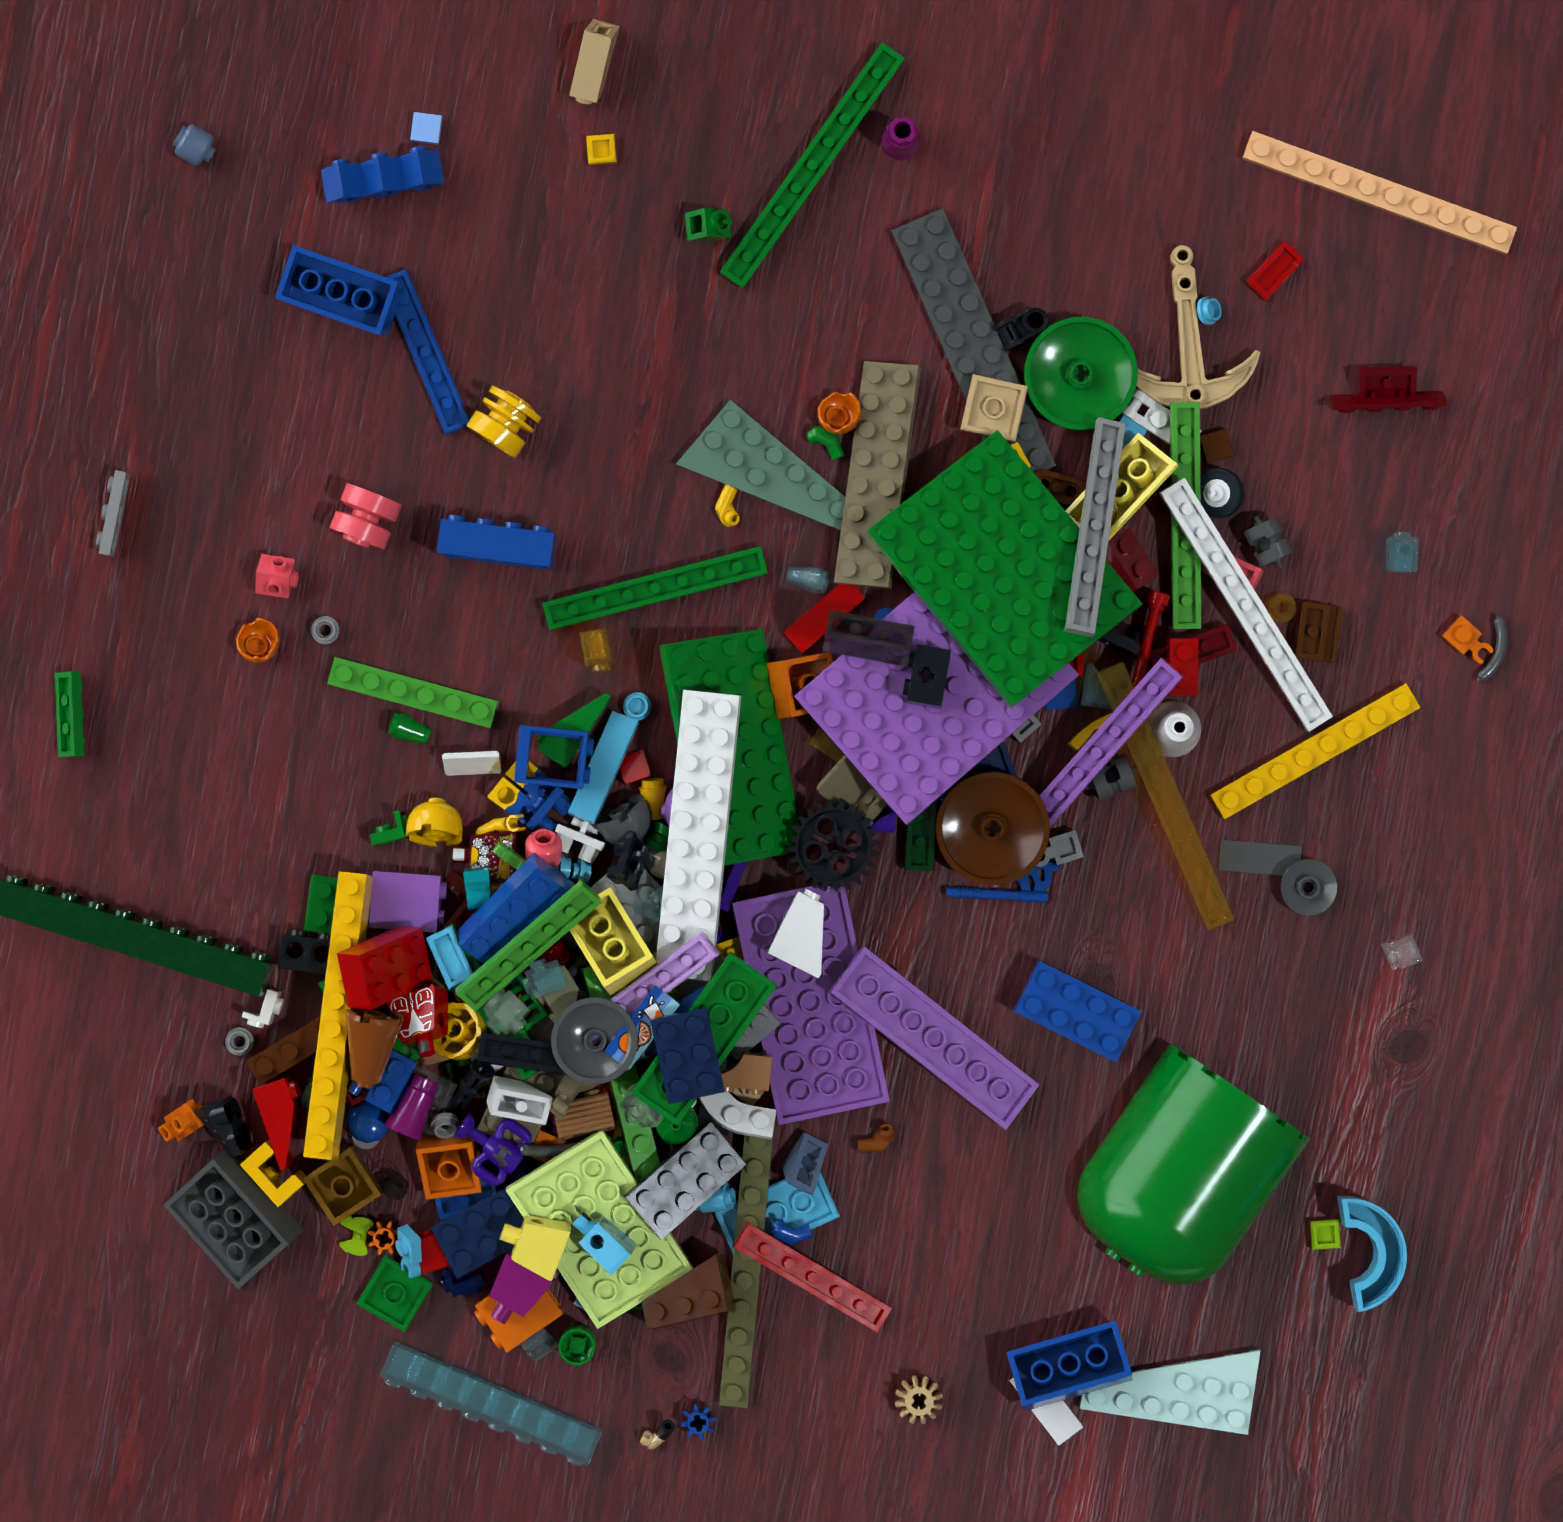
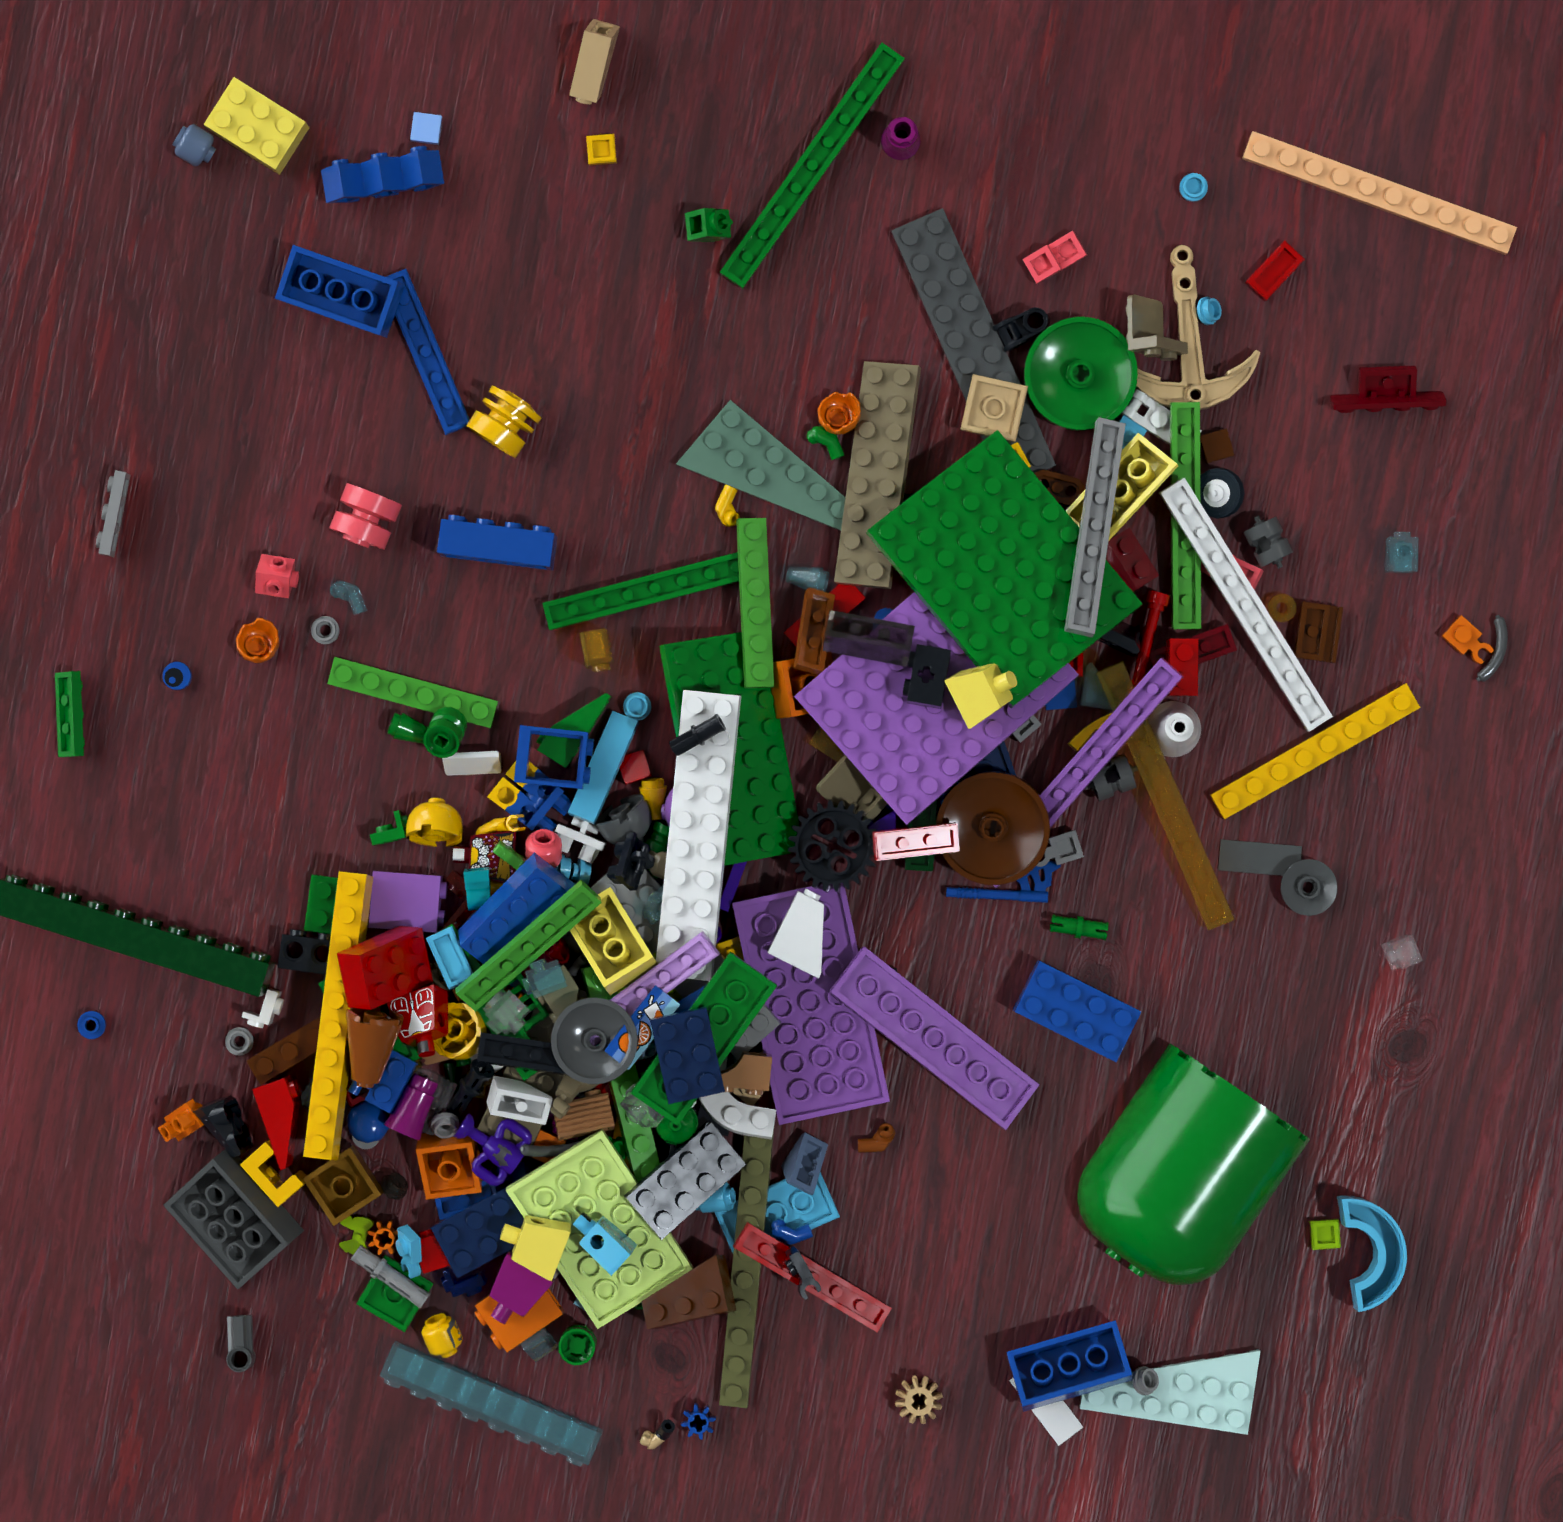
none -> blue plate [77,1011,106,1039]
none -> blue tile [163,662,192,690]
none -> light yellow brick [204,77,309,175]
none -> dark grey piece [226,1315,256,1372]
none -> clear light blue arm [329,581,367,615]
none -> light grey pin [350,1245,430,1309]
none -> yellow head [421,1313,463,1358]
none -> green wheel [423,707,468,758]
none -> black axle [669,714,726,756]
none -> bright green plate [736,518,774,688]
none -> black plate [784,1246,821,1300]
none -> dark orange plate [793,587,835,675]
none -> tile [872,822,960,861]
none -> light yellow torso [944,663,1017,729]
none -> coral slope [1023,231,1088,284]
none -> green pin [1050,914,1109,940]
none -> dark tan bracket [1126,294,1188,361]
none -> light grey plate [1132,1366,1159,1395]
none -> medium azure plate [1179,173,1208,202]

